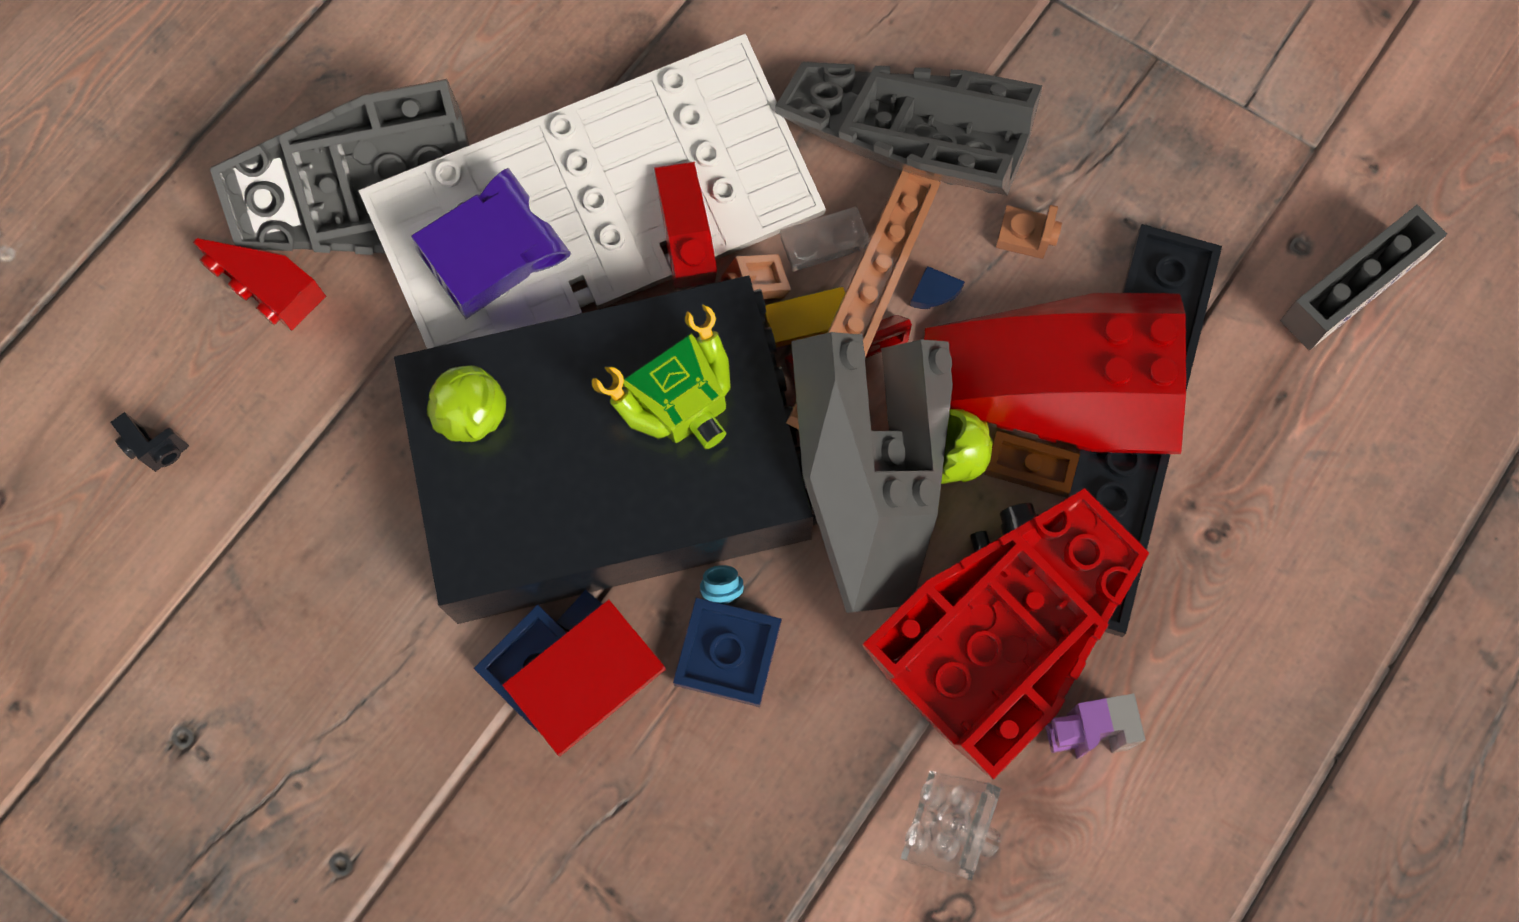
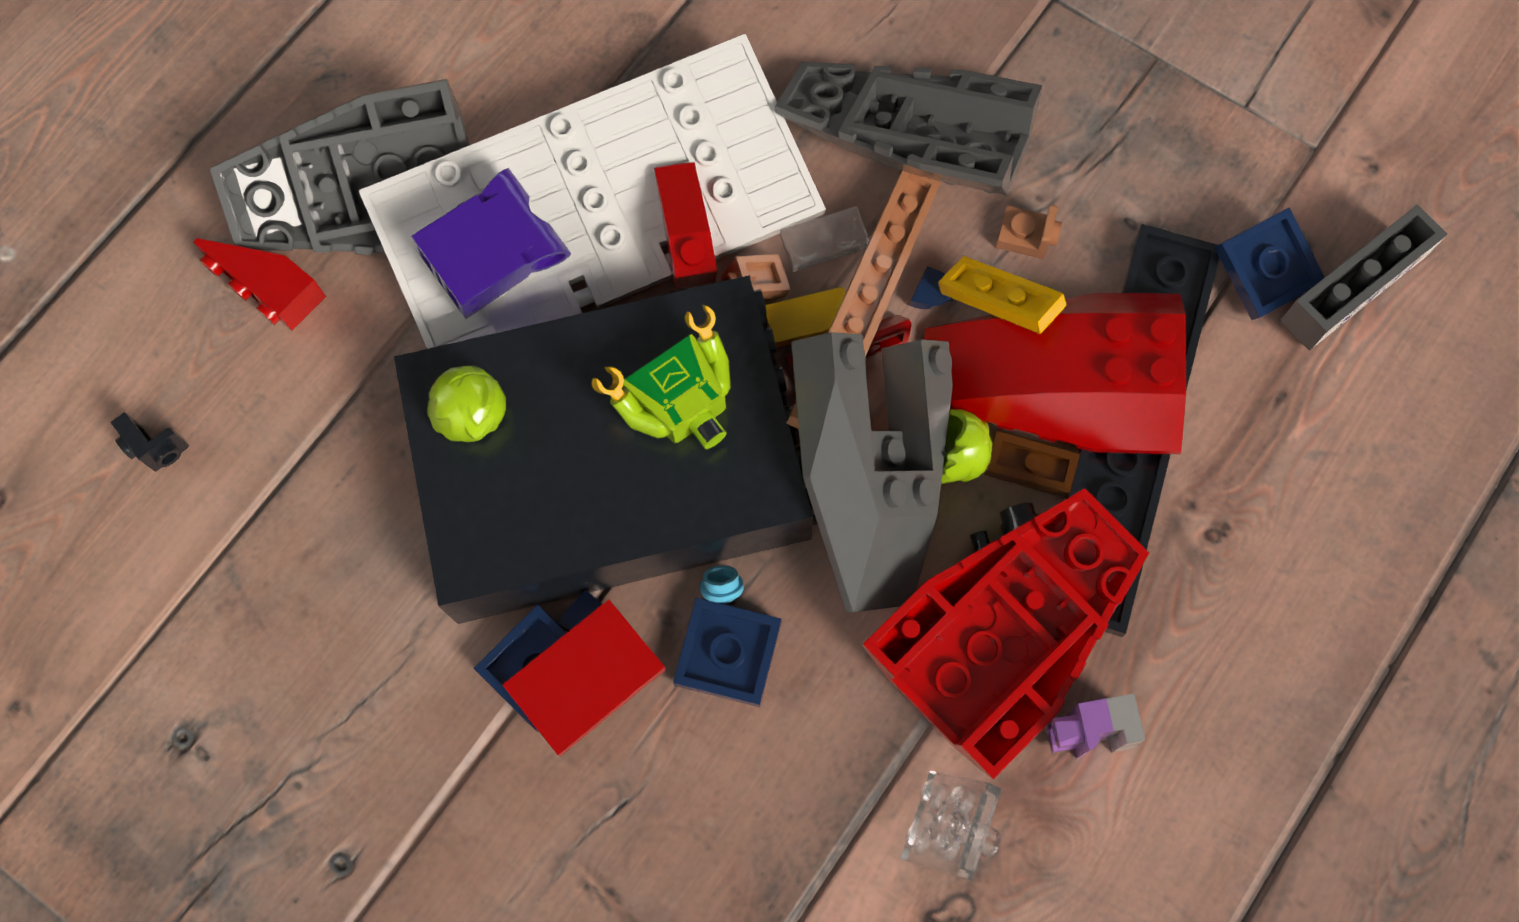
none -> yellow plate [938,256,1067,334]
none -> dark blue plate [1214,208,1325,320]

